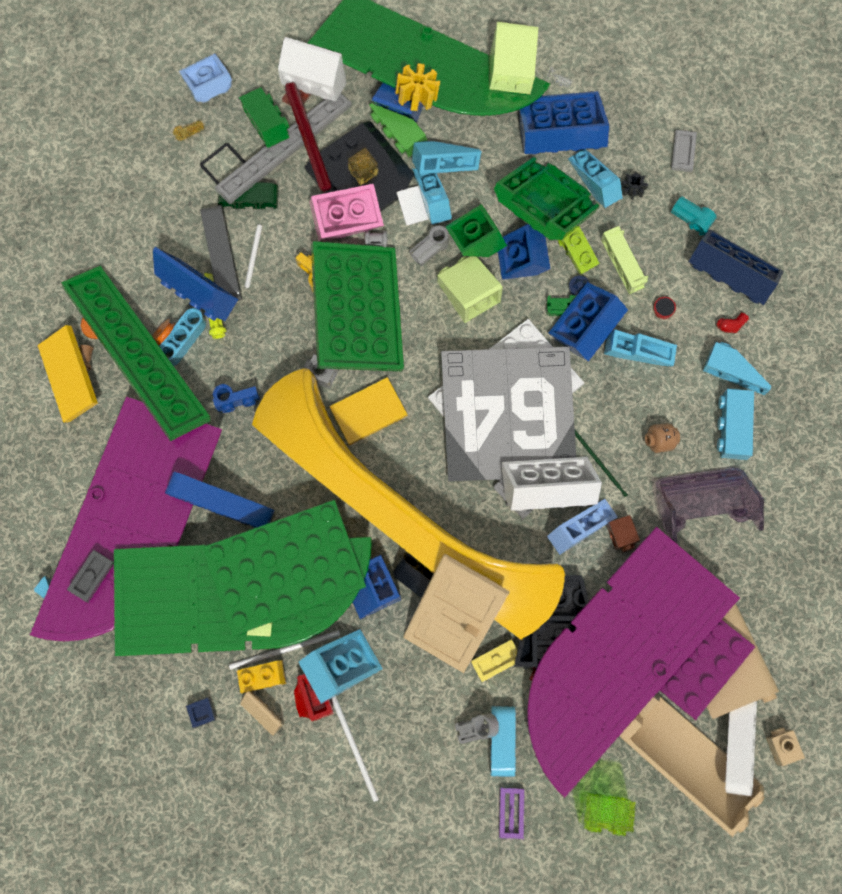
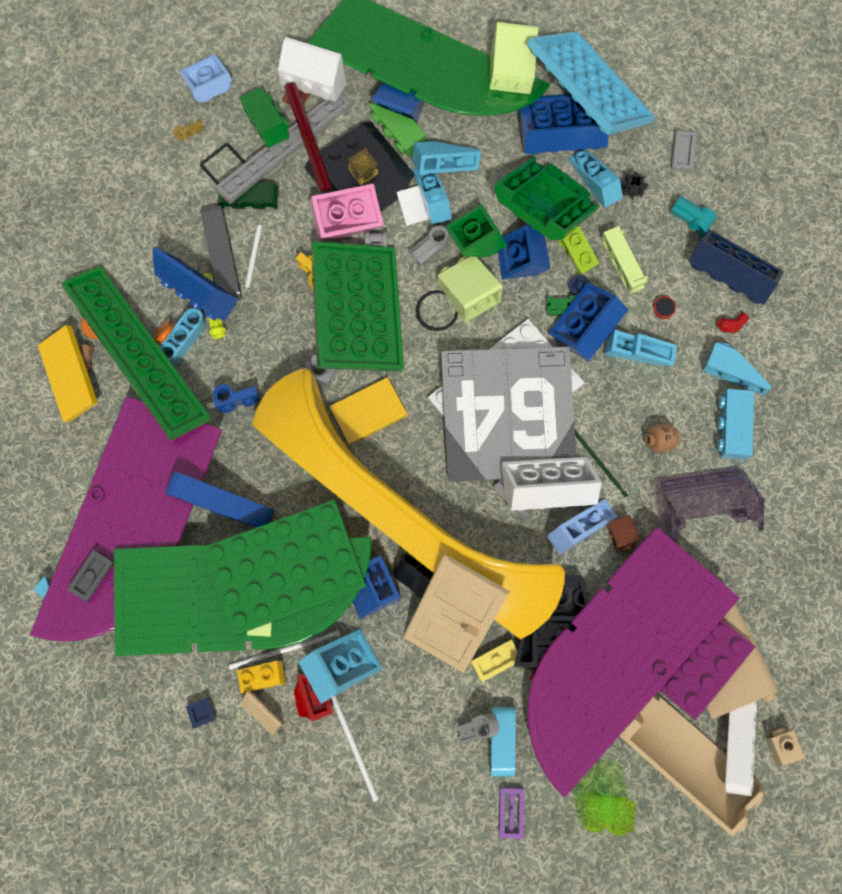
yellow gear [395,64,440,111] -> none
none -> black piece [415,290,458,331]
none -> medium azure plate [527,31,656,135]

